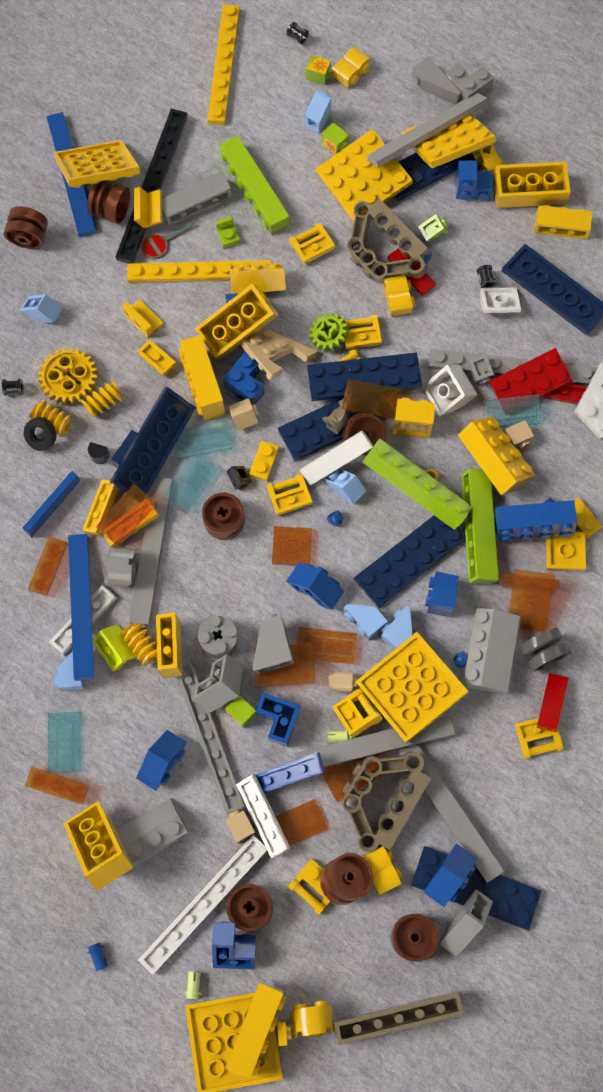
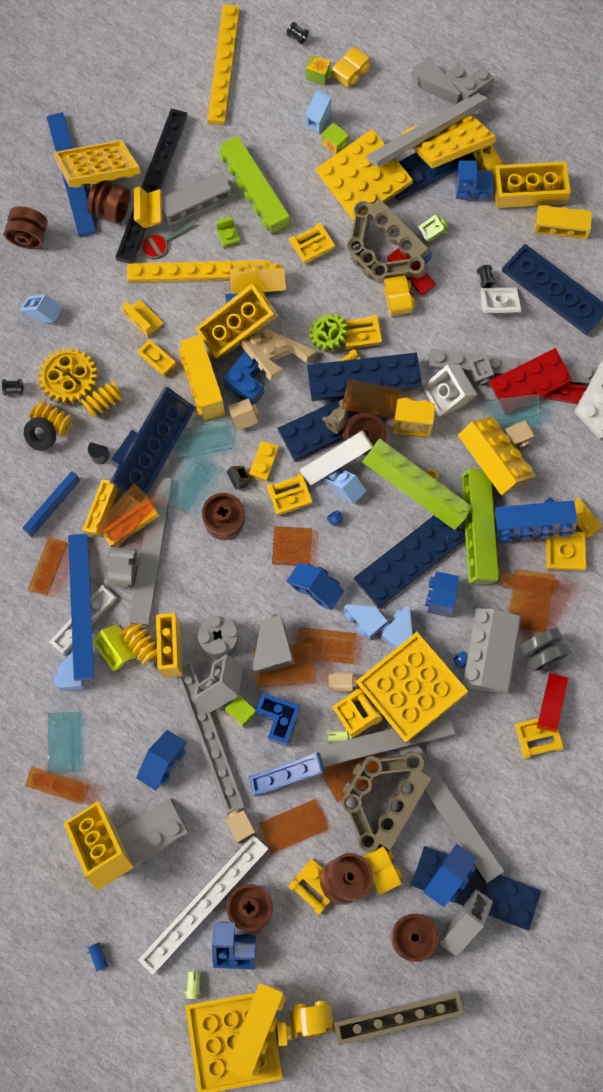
white tile [236,775,290,858] -> none

